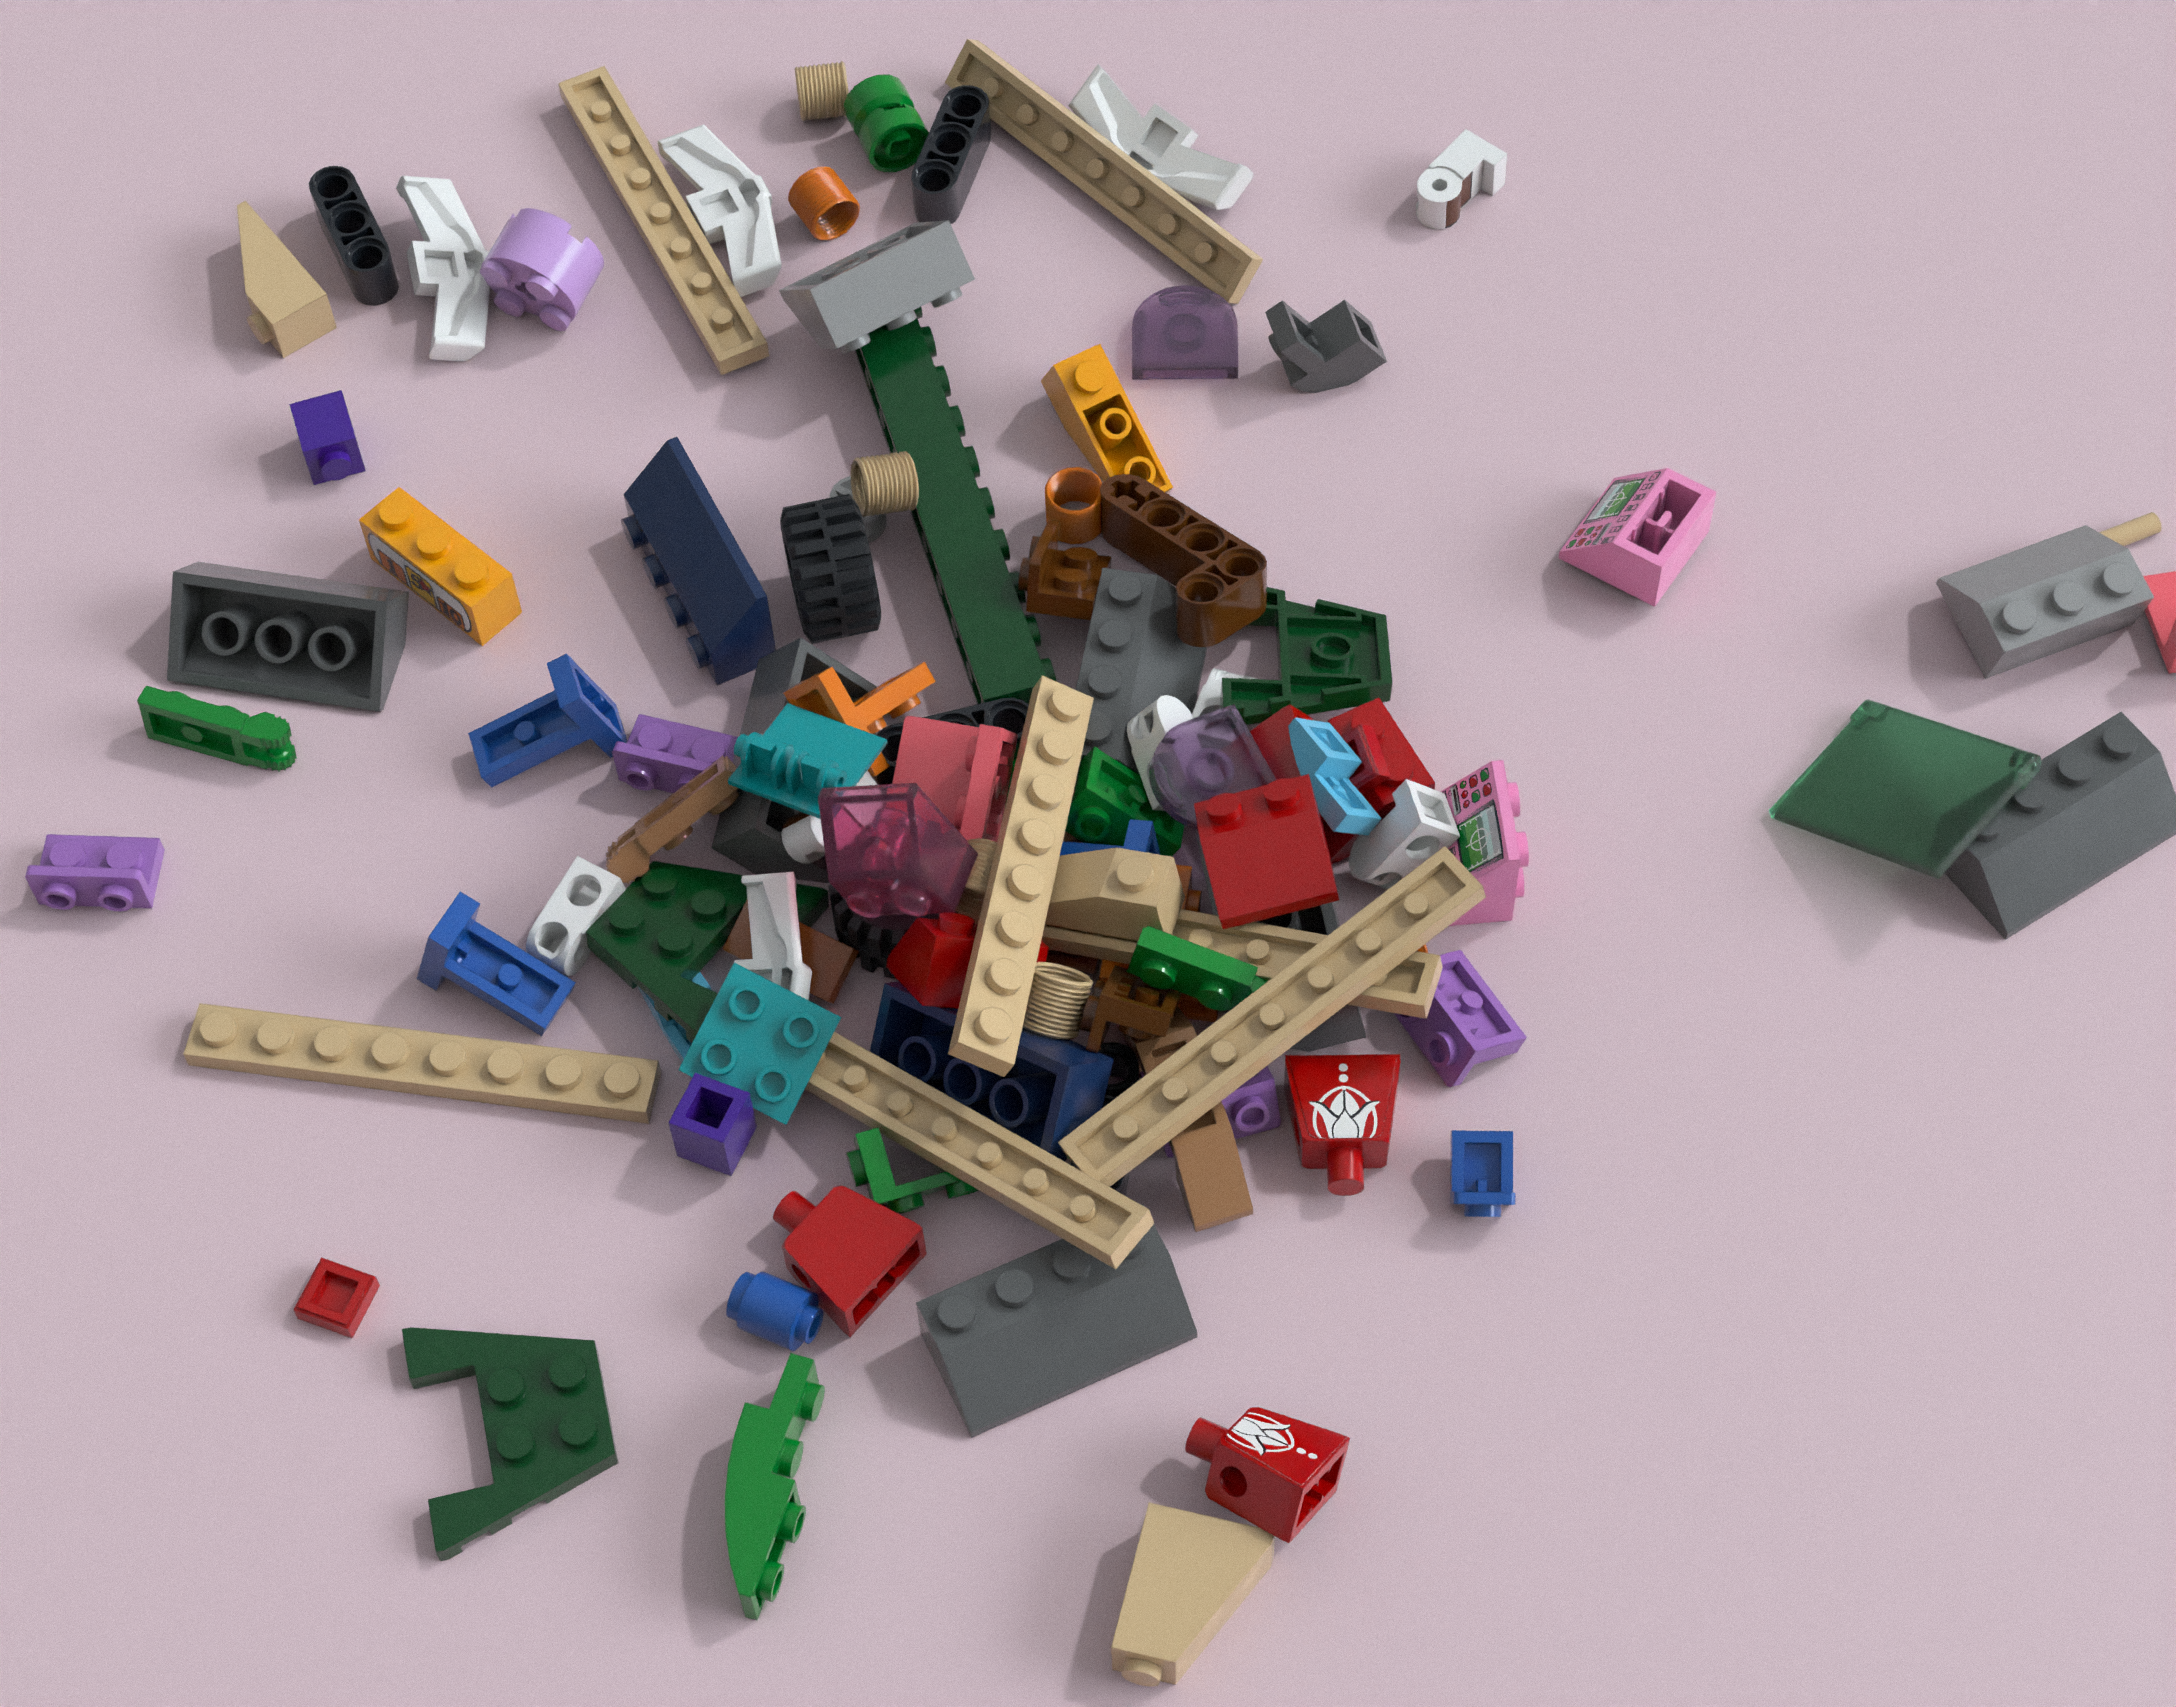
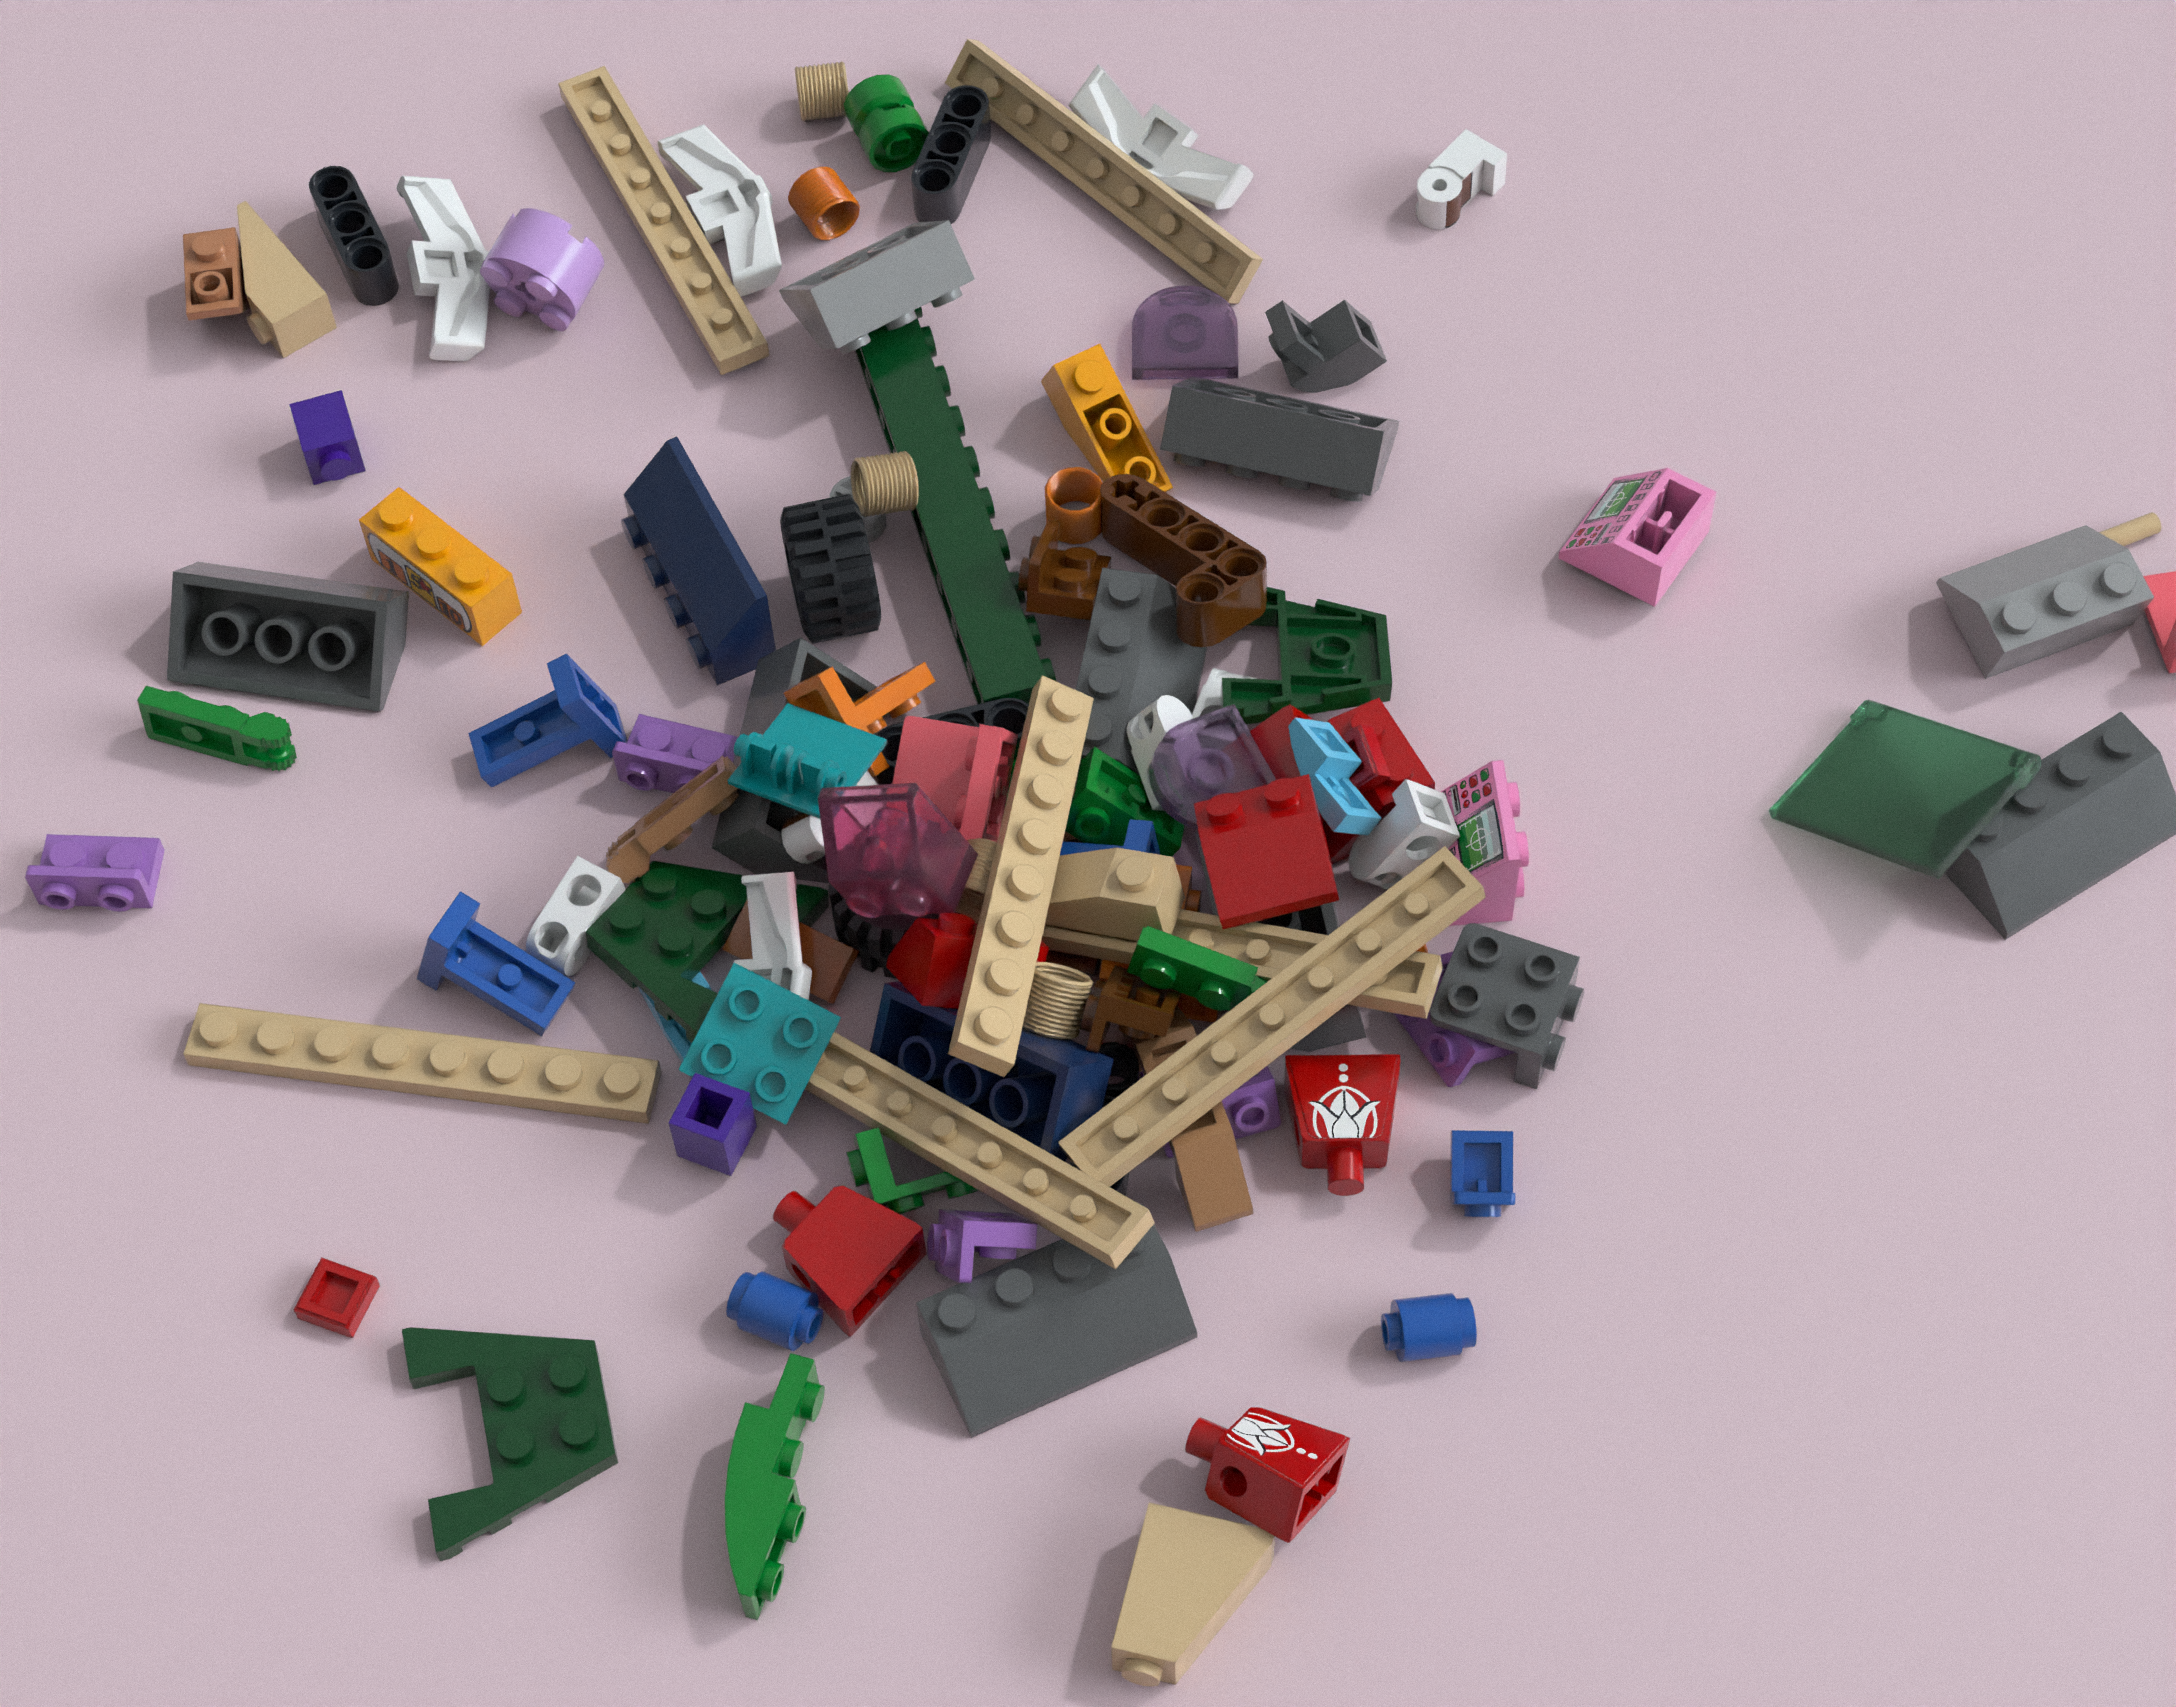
none -> nougat slope [183,227,250,321]
none -> medium lavender bracket [927,1209,1038,1283]
none -> dark grey slope [1160,376,1399,502]
none -> blue brick [1381,1293,1477,1362]
none -> dark grey bracket [1430,923,1584,1089]

